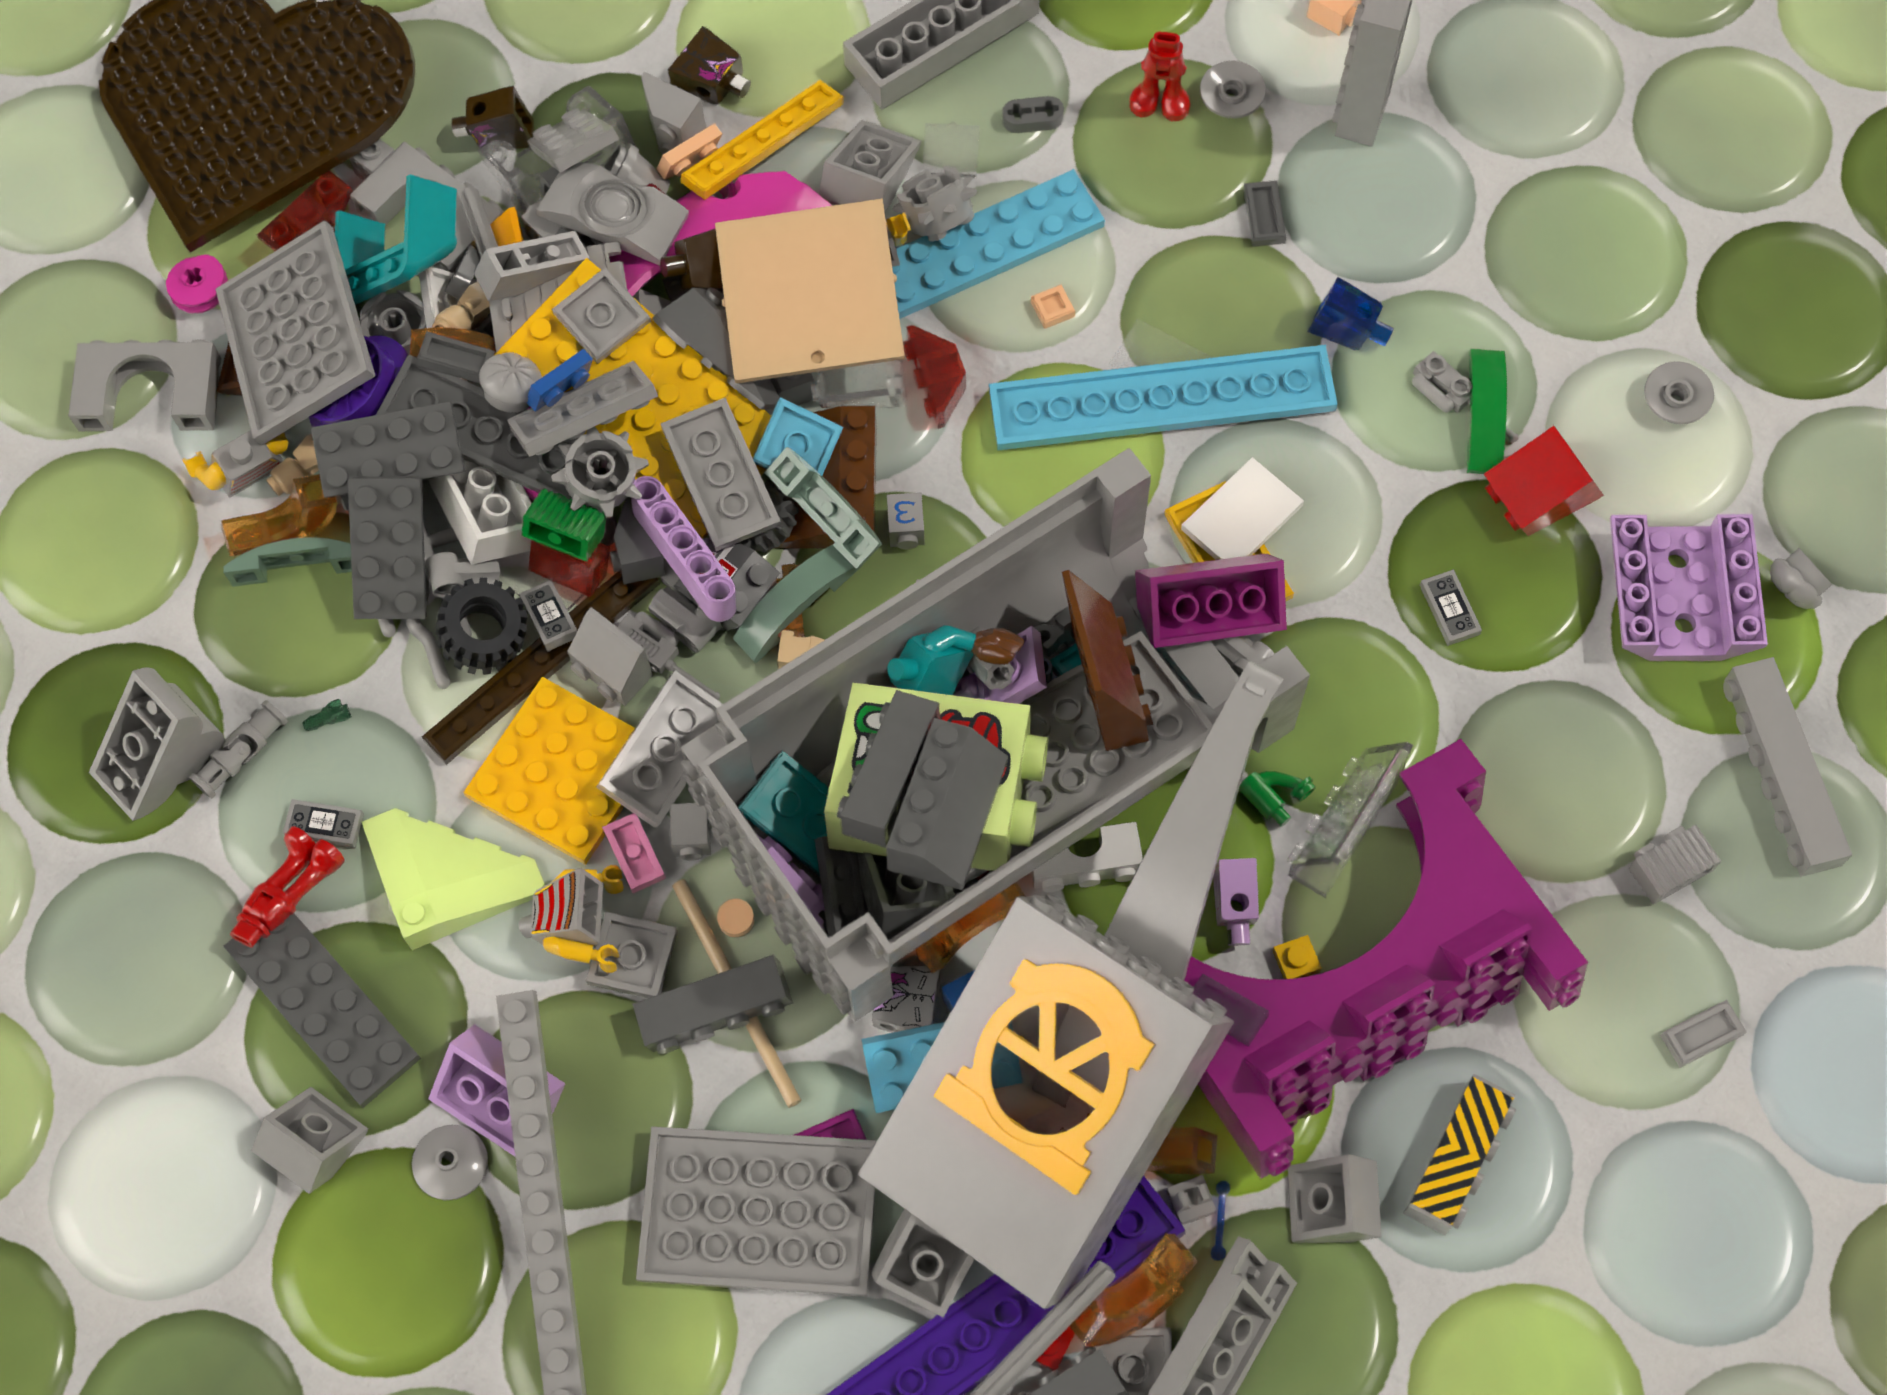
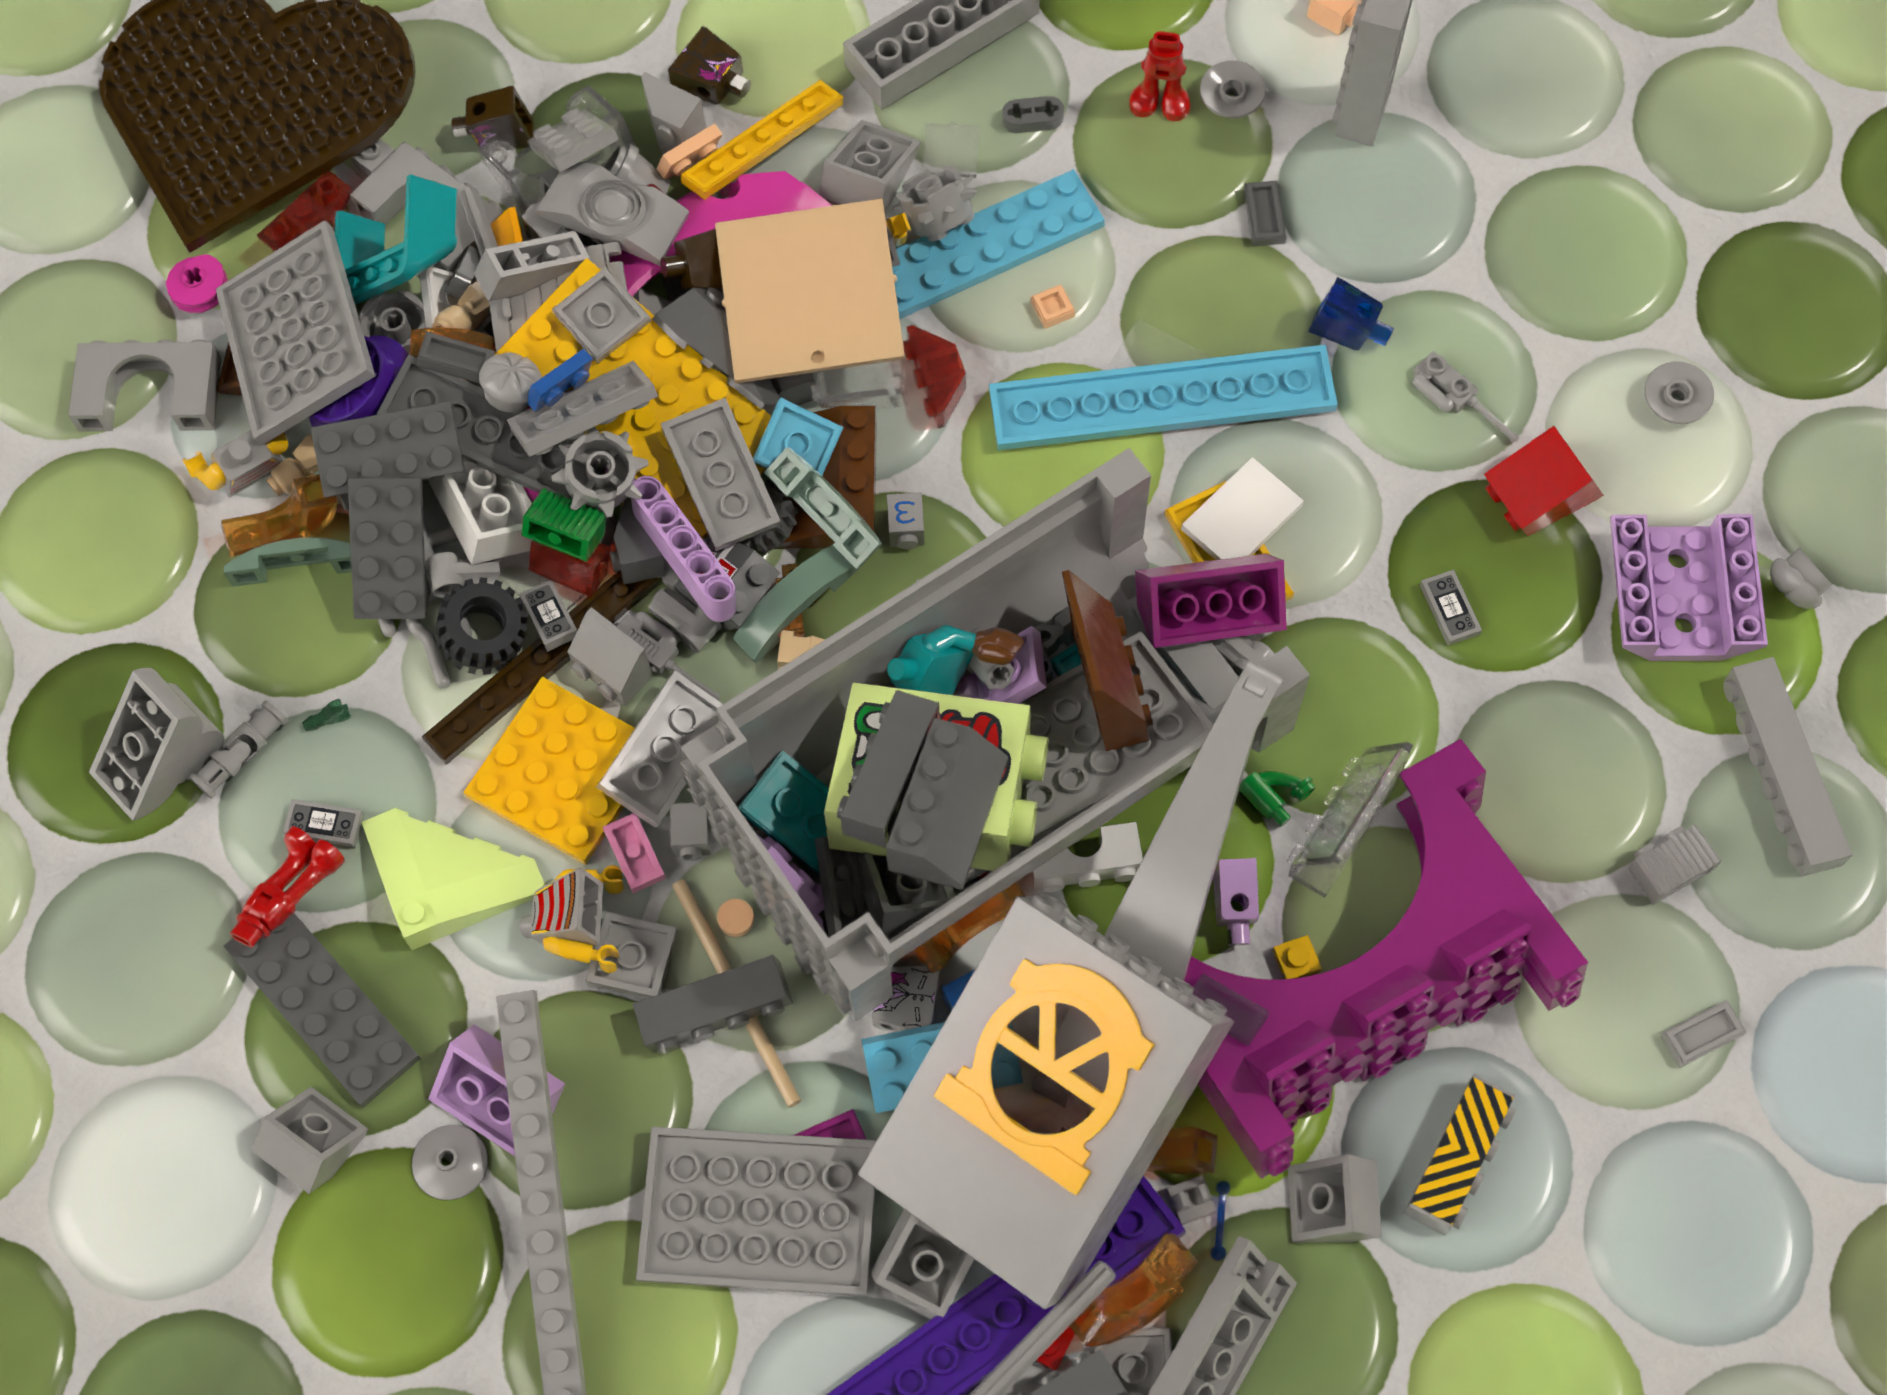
green slope [1467,349,1507,474] -> none

